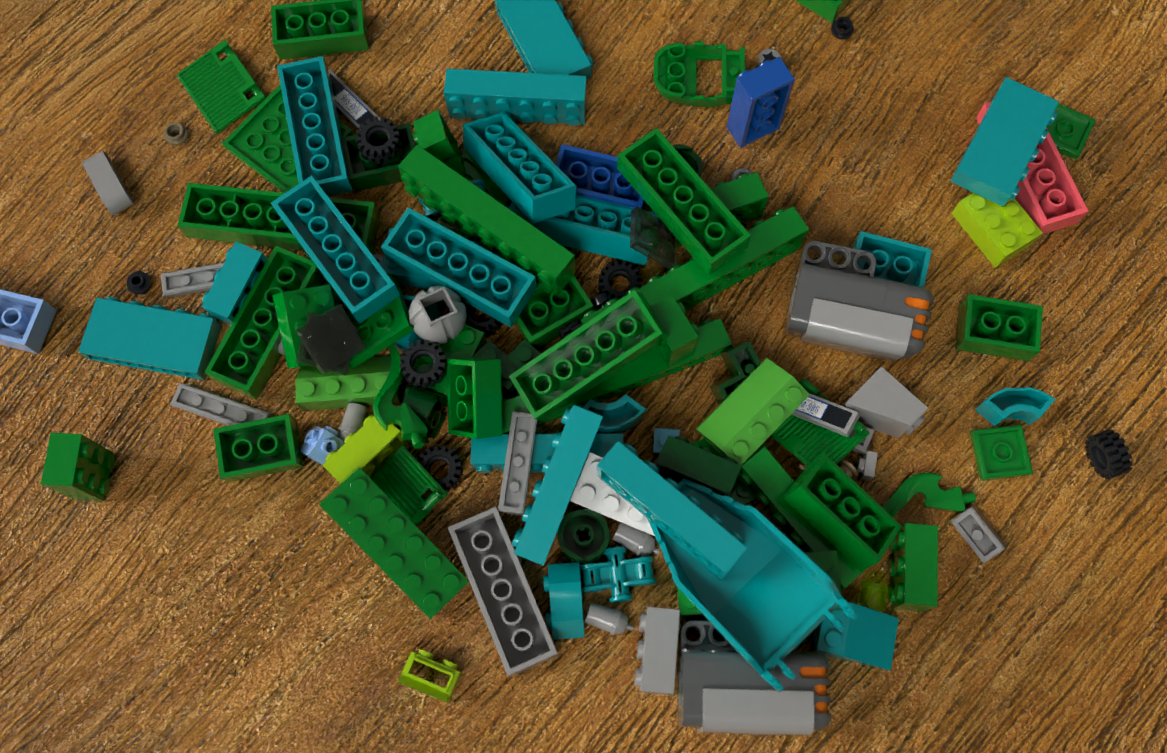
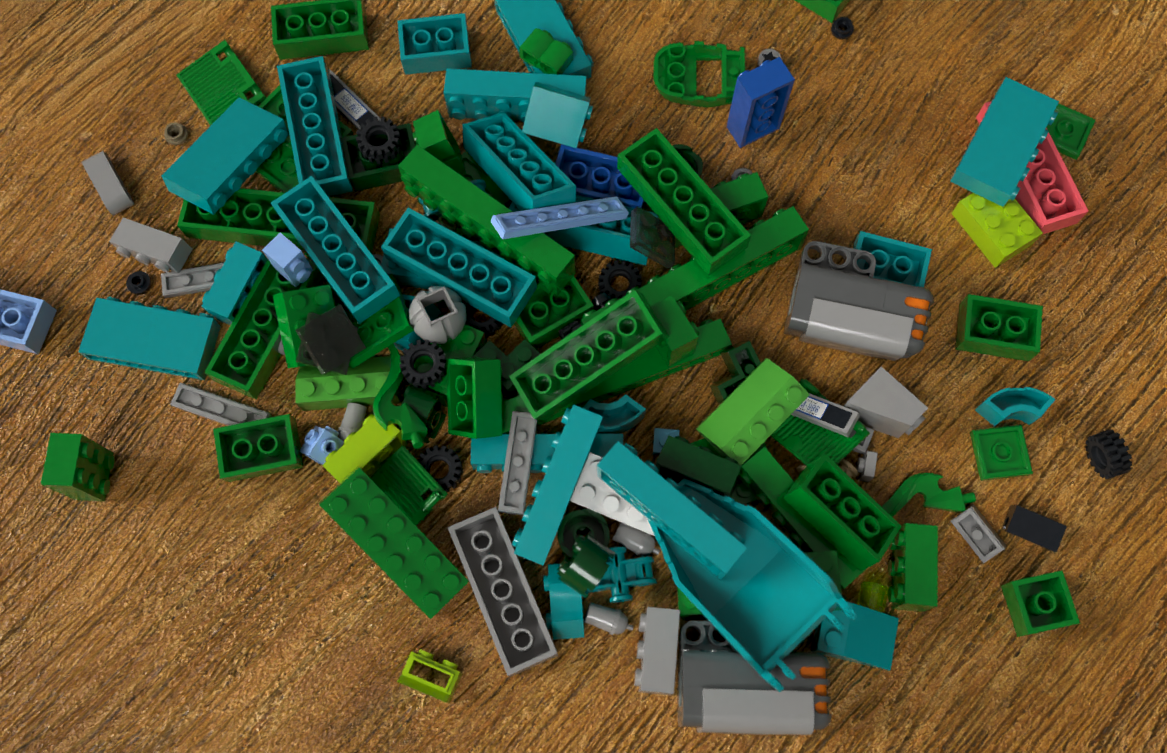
none -> light grey brick [109,218,192,273]
none -> teal brick [162,97,288,215]
none -> light blue brick [262,233,313,287]
none -> teal brick [397,13,472,75]
none -> light blue tile [491,196,629,239]
none -> green brick [519,28,573,75]
none -> teal brick [522,82,593,148]
none -> dark green brick [557,534,615,598]
none -> green brick [1001,570,1080,637]
none -> black hinge [1002,505,1067,553]

